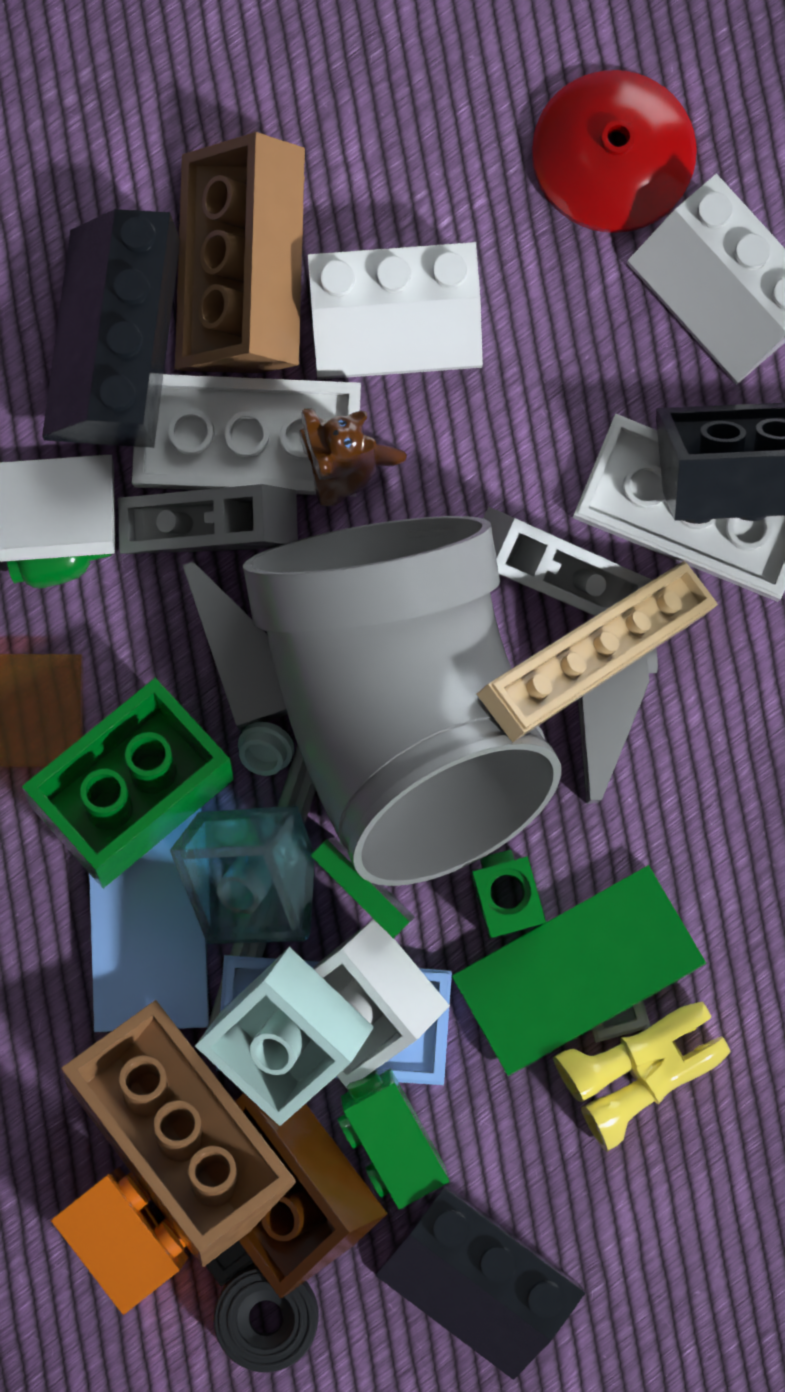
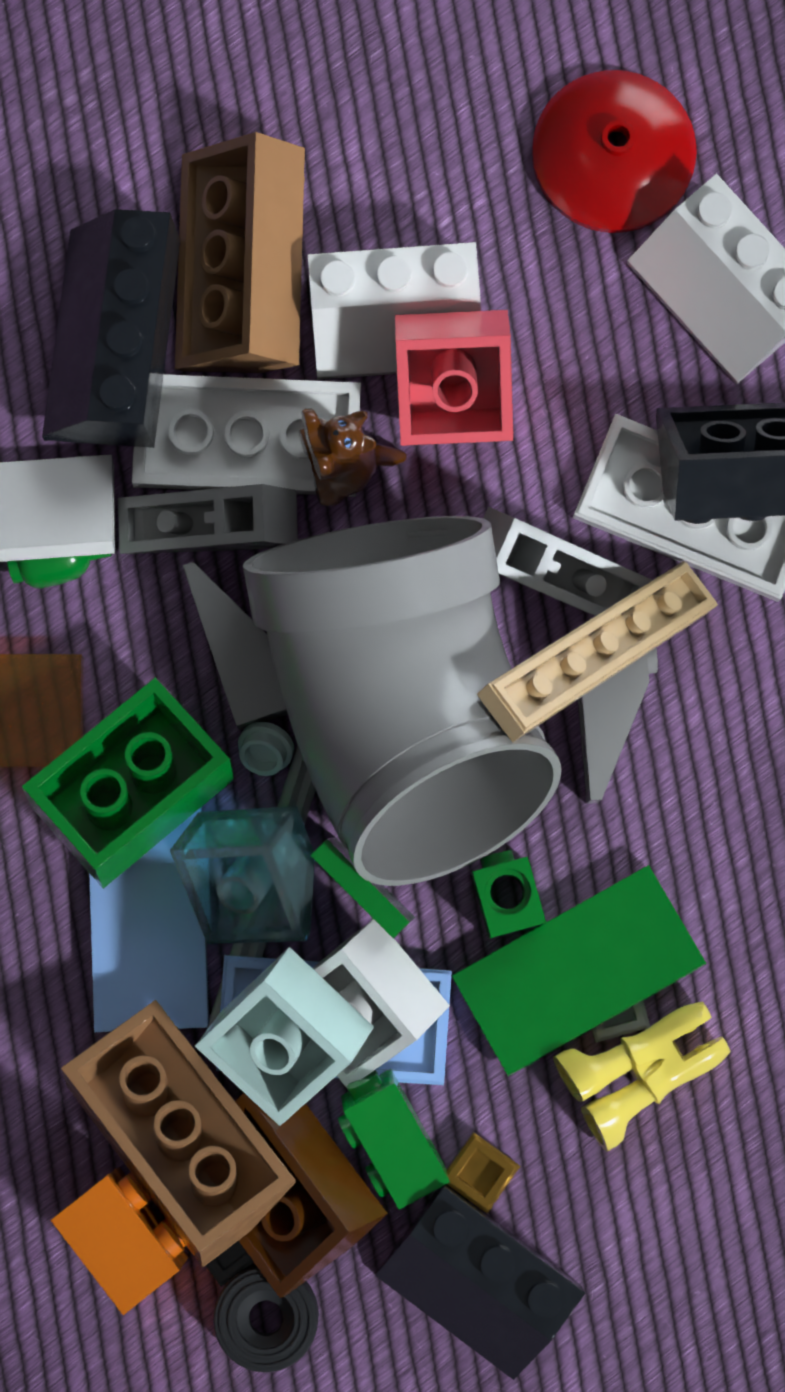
none -> coral brick [395,310,513,446]
none -> pearl gold tile [446,1132,521,1213]

